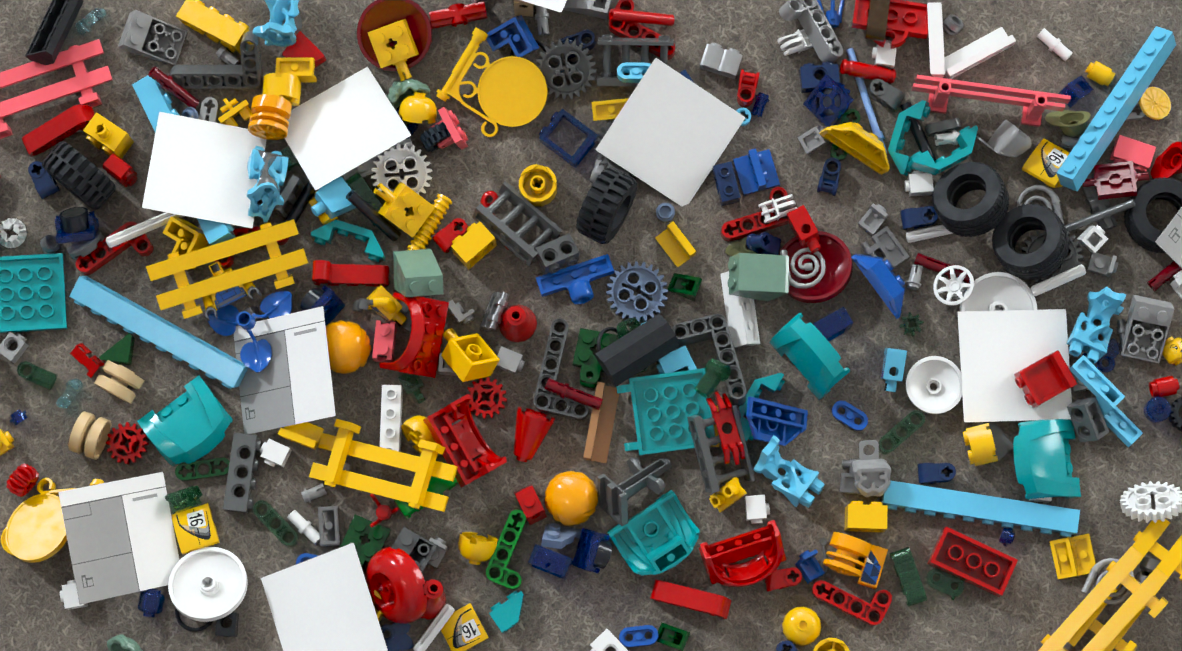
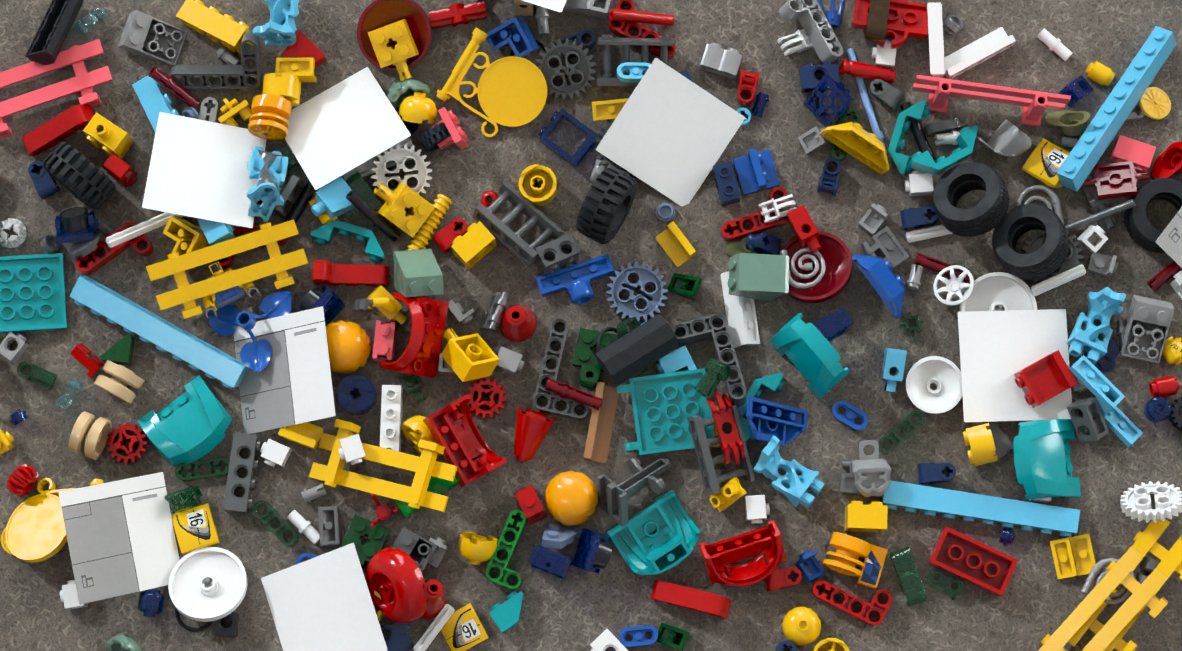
none -> clear blue brick [337,375,377,416]
none -> white brick [338,434,366,465]

